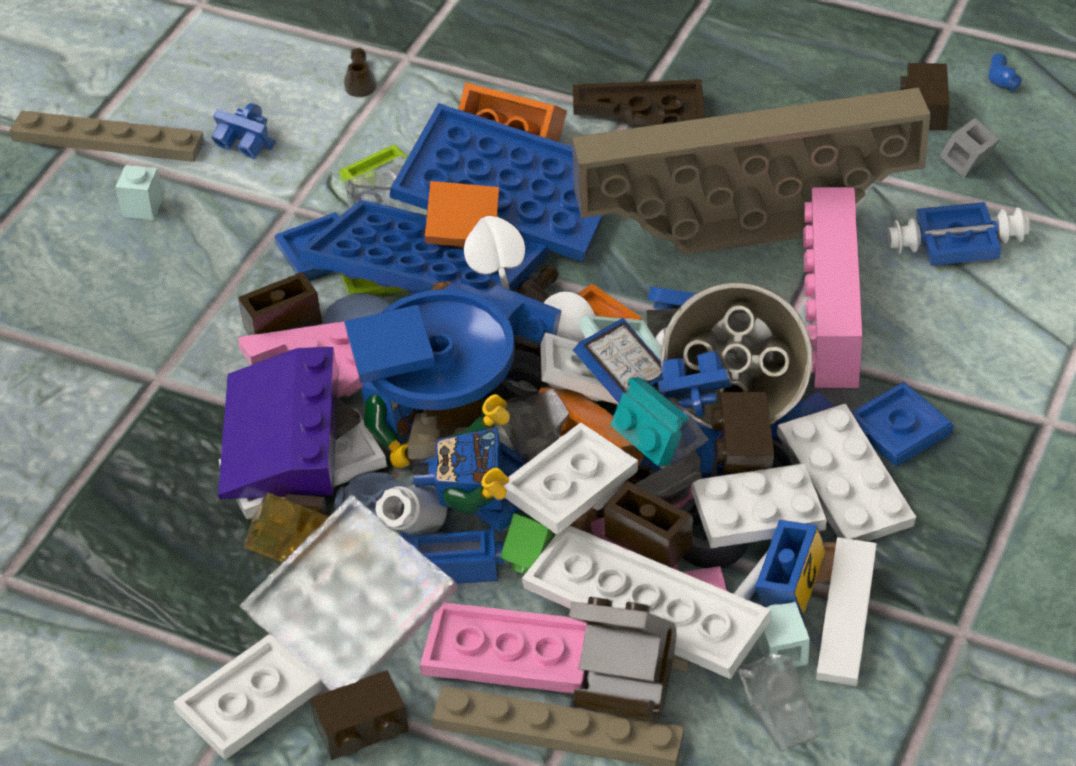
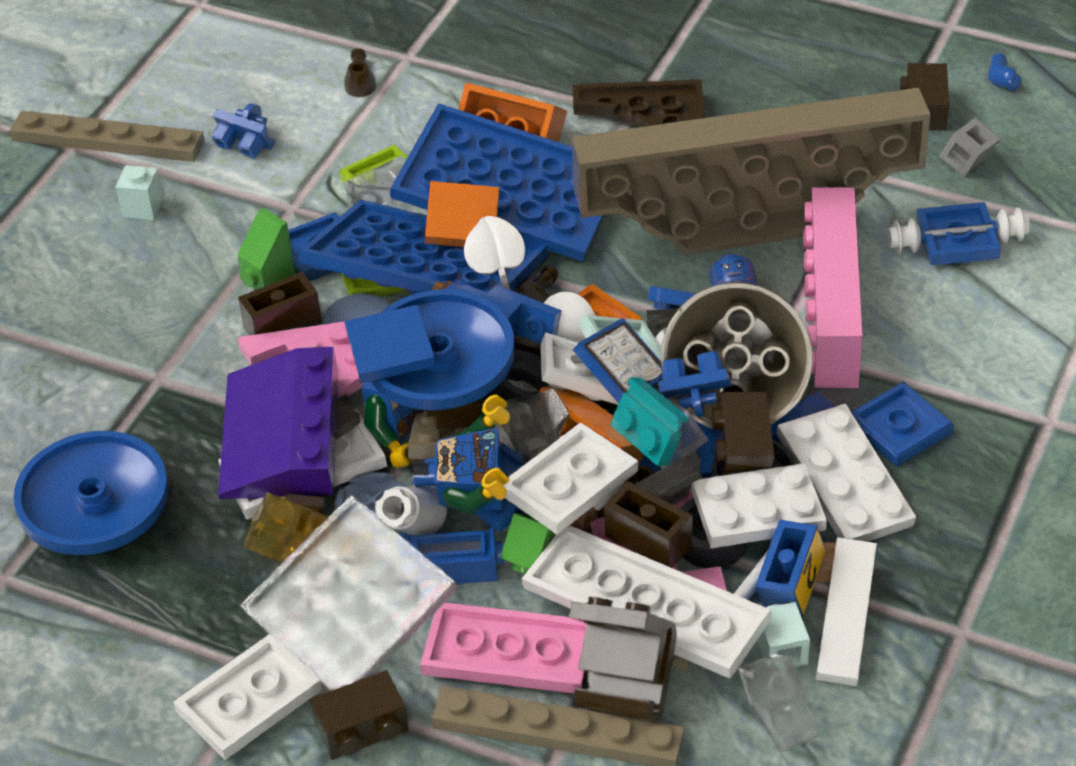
none -> blue dish [13,431,169,555]
none -> bright green slope [237,208,296,290]
none -> blue head [709,254,757,287]

